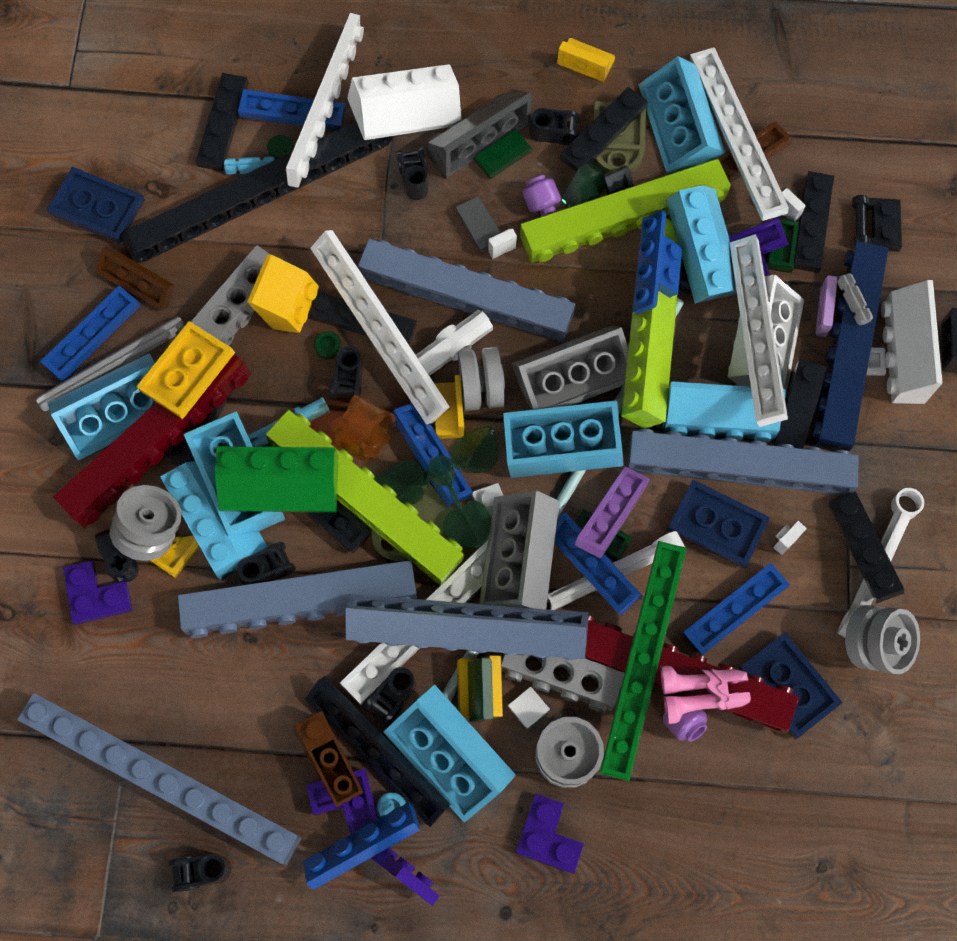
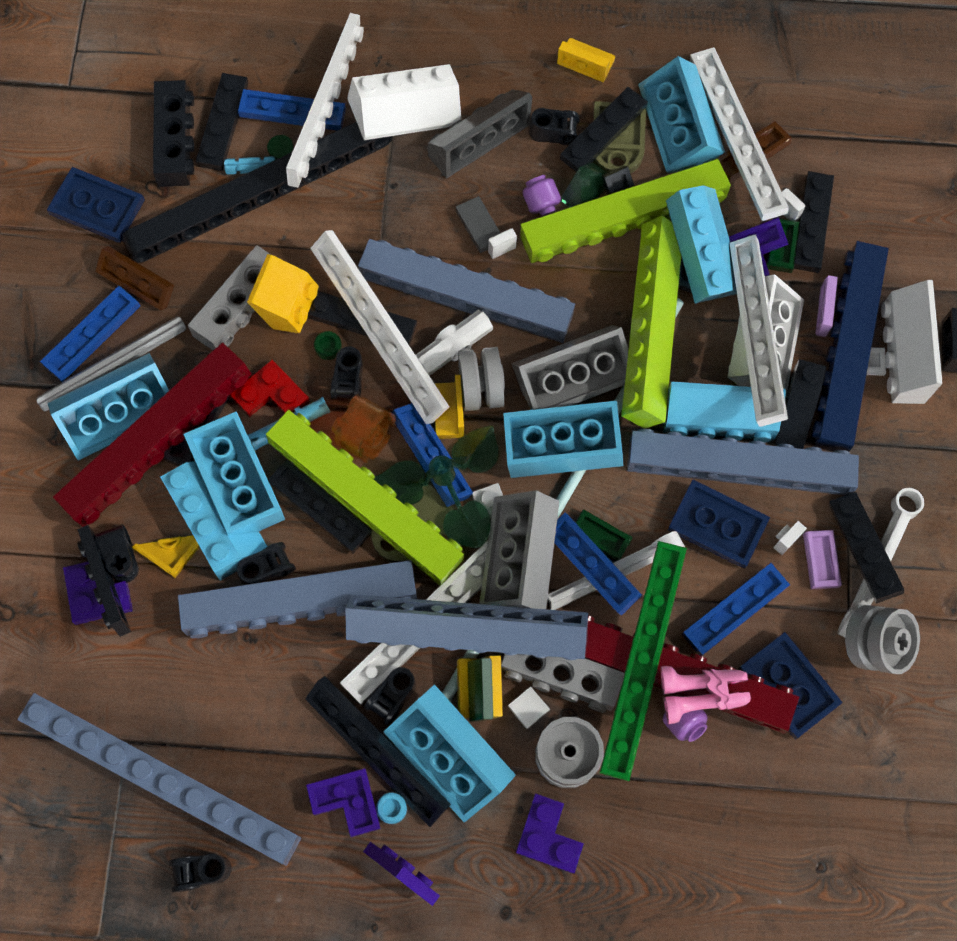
light grey wheel [109,485,181,561] -> none
yellow plate [136,321,235,419] -> none
green slope [215,446,338,512] -> none
reddish brown slope [295,711,364,807] -> none
blue plate [303,802,420,890] -> none
black piece [396,147,428,200] -> none
dark green tile [474,129,532,179] -> none
medium lavender plate [575,466,650,559] -> none
blue bracket [632,210,682,314] -> none
light grey axle [837,273,873,326] -> none
black plate [852,195,902,252] -> none
none -> black plate [77,525,131,637]
none -> black brick [153,80,194,187]
none -> red plate [230,360,310,417]
none -> lavender tile [803,530,842,589]

